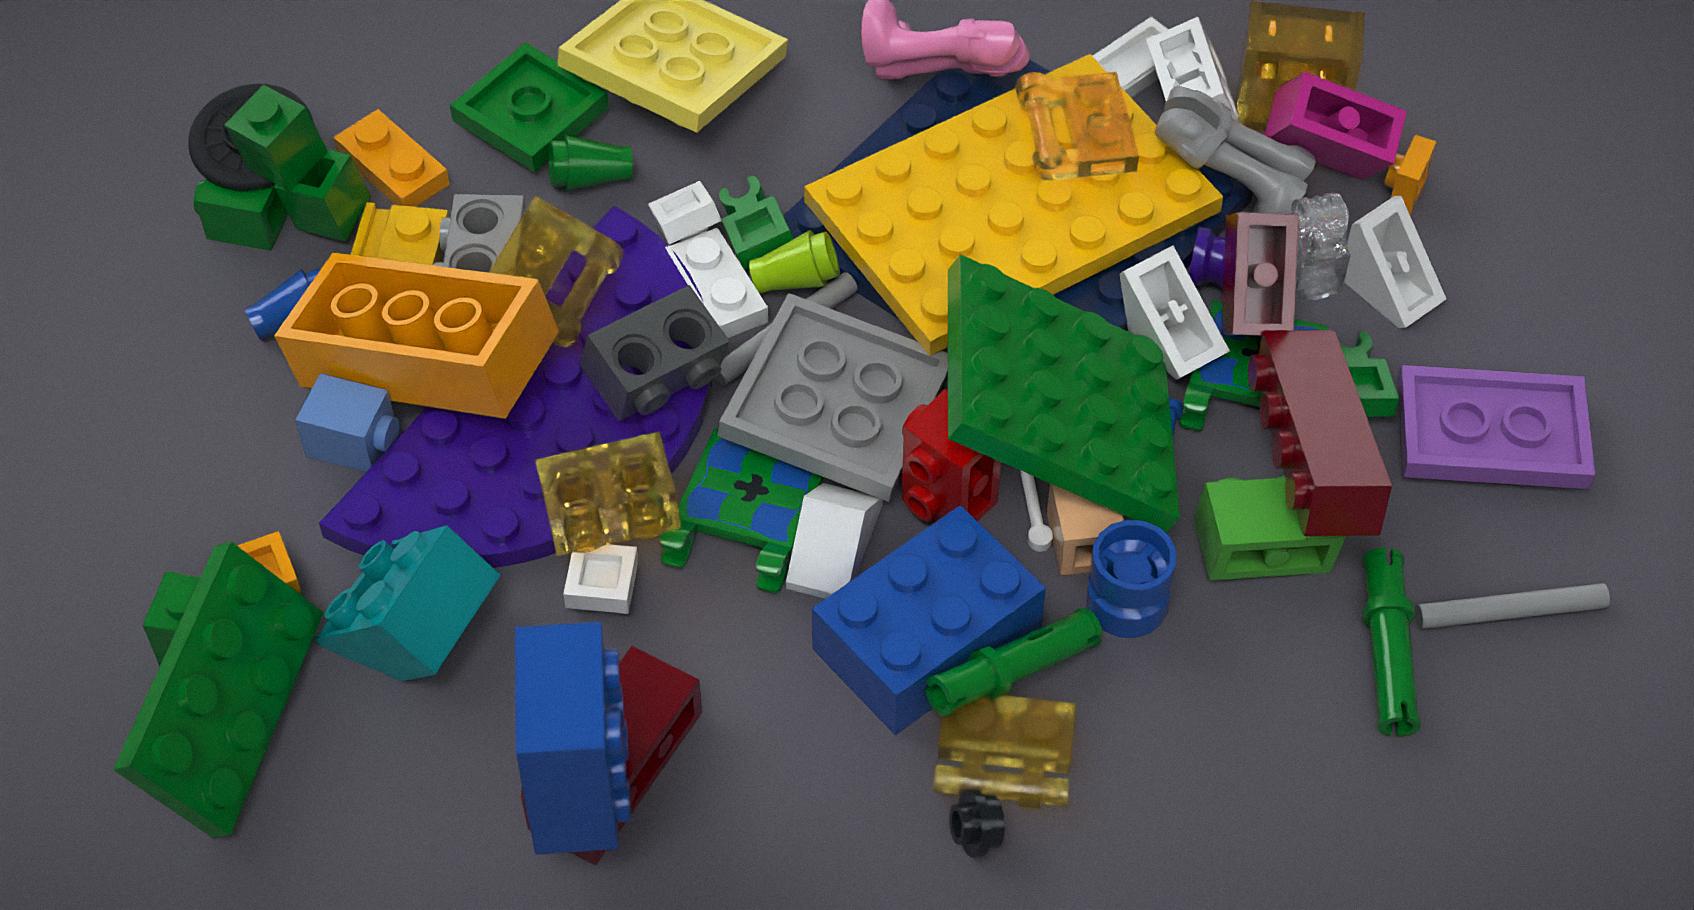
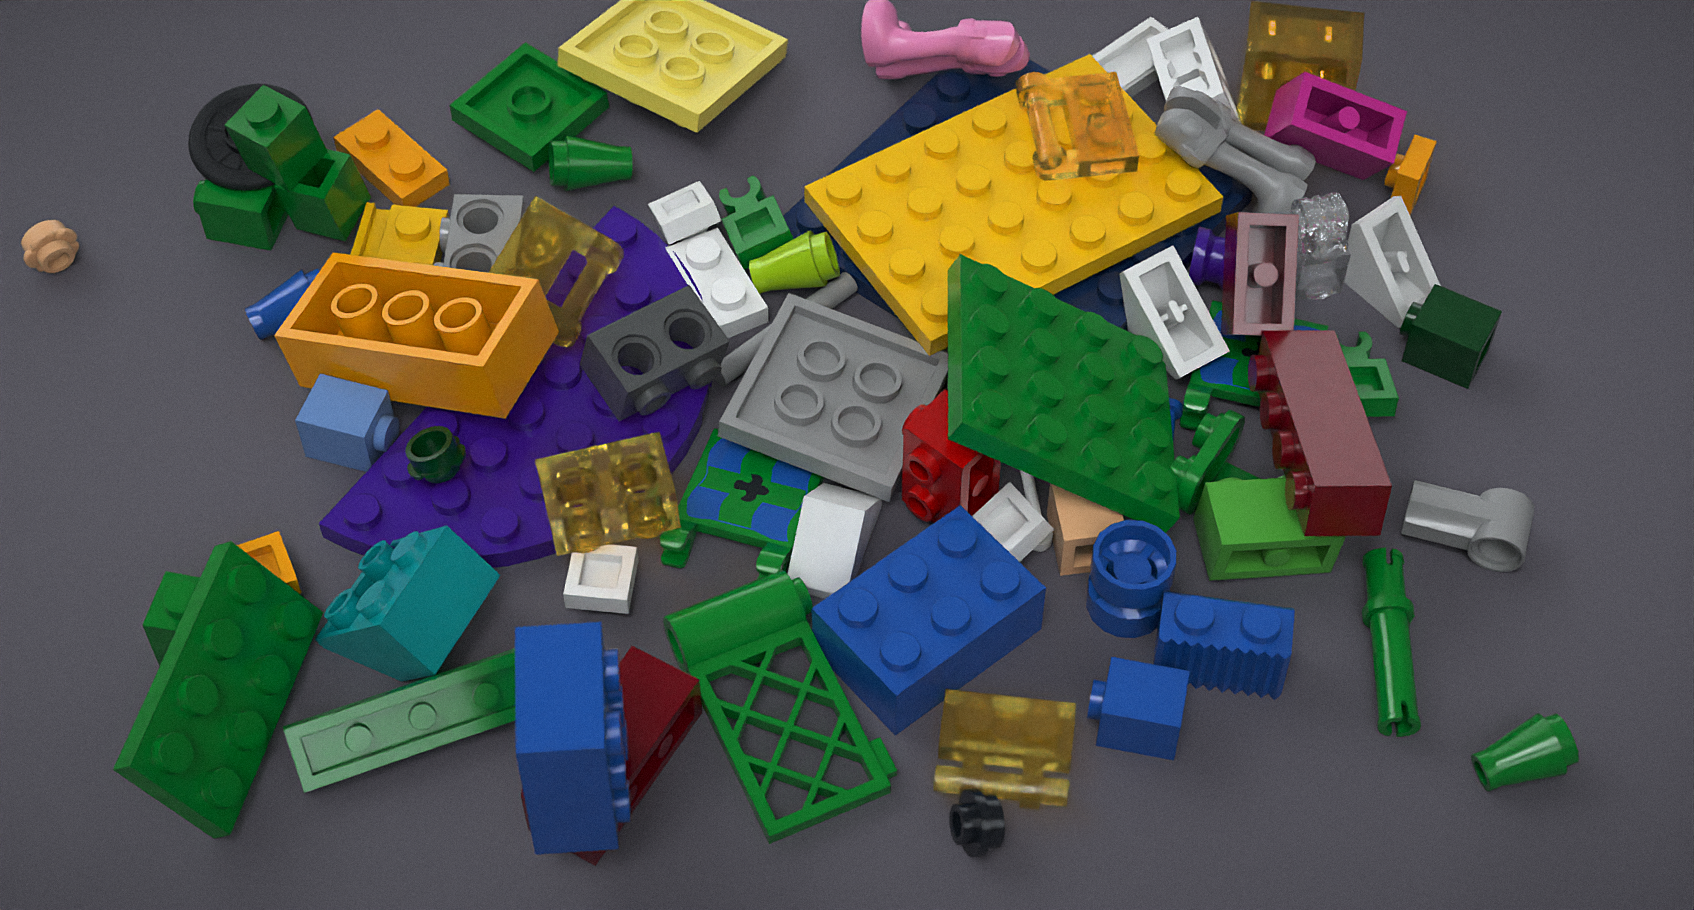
green pin [925,607,1103,717] -> none
medium lavender plate [1398,365,1595,489] -> none
light grey bar [1415,583,1610,629] -> none
none -> light nougat plate [21,220,79,273]
none -> green plate [283,648,515,793]
none -> dark green plate [405,426,466,483]
none -> green piece [663,570,897,844]
none -> white plate [972,482,1054,562]
none -> blue brick [1087,657,1190,760]
none -> blue brick [1153,591,1295,700]
none -> green bracket [1170,410,1261,515]
none -> dark green brick [1399,284,1502,389]
none -> light grey piece [1401,480,1535,572]
none -> green cone [1471,713,1579,792]

